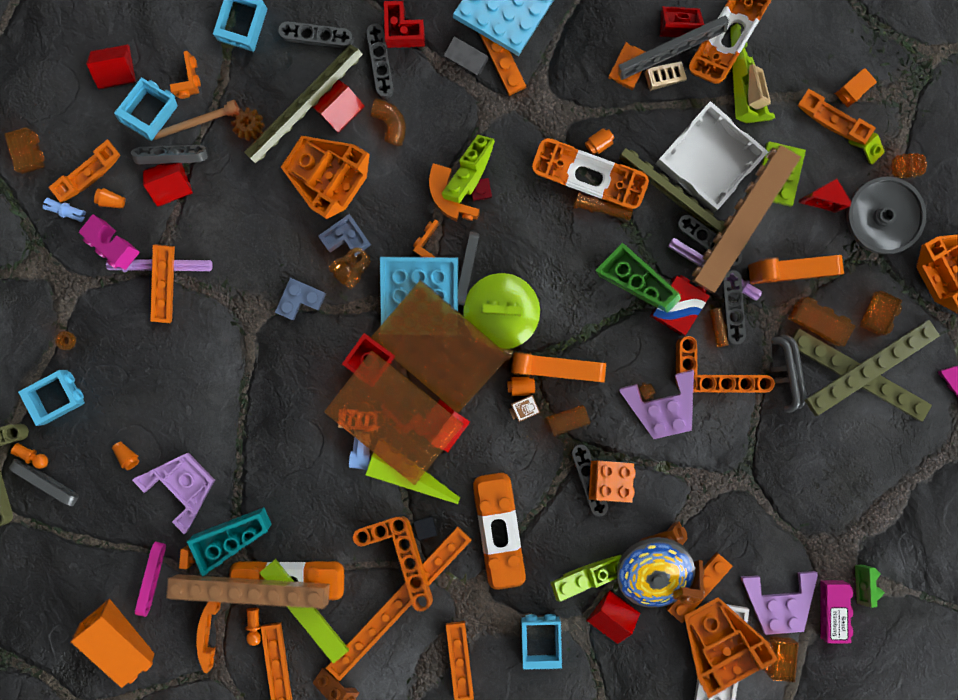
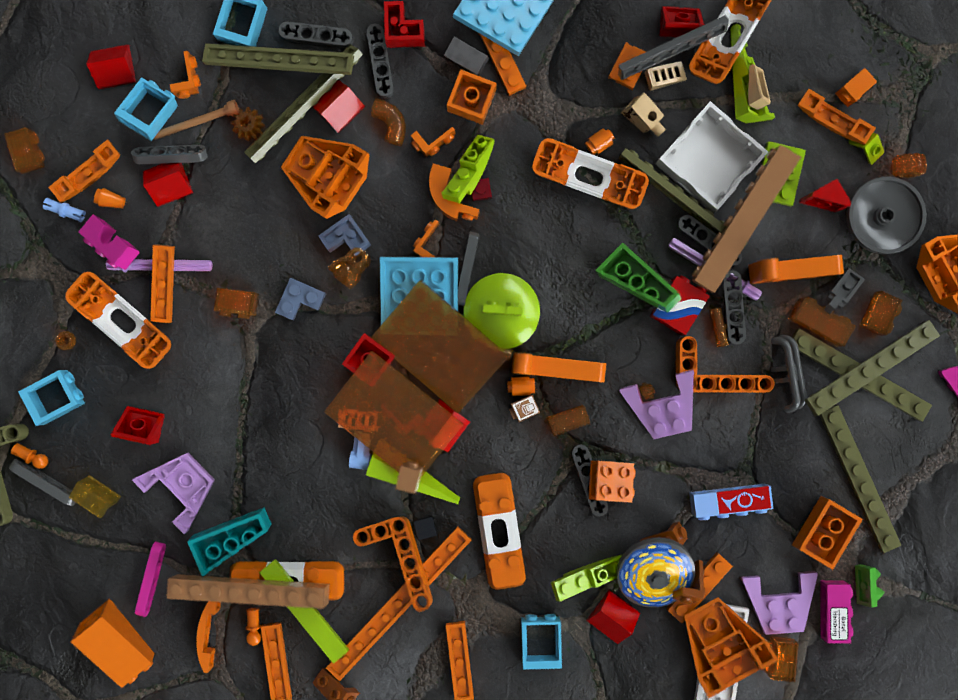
orange cone [112,441,139,470] -> none
orange plate [179,546,195,569] -> none
clear orange pin [574,192,633,221] -> none
none -> orange piece [65,272,171,369]
none -> clear yellow bracket [69,475,121,518]
none -> red slope [111,406,165,445]
none -> olive plate [202,43,354,75]
none -> clear orange brick [214,288,259,319]
none -> medium nougat brick [396,461,423,494]
none -> orange bracket [411,127,455,157]
none -> orange brick [447,69,497,125]
none -> tan torso [621,93,666,137]
none -> brick [689,483,773,520]
none -> orange brick [792,496,863,570]
none -> olive plate [819,405,902,553]
none -> dark grey hinge [824,268,865,314]

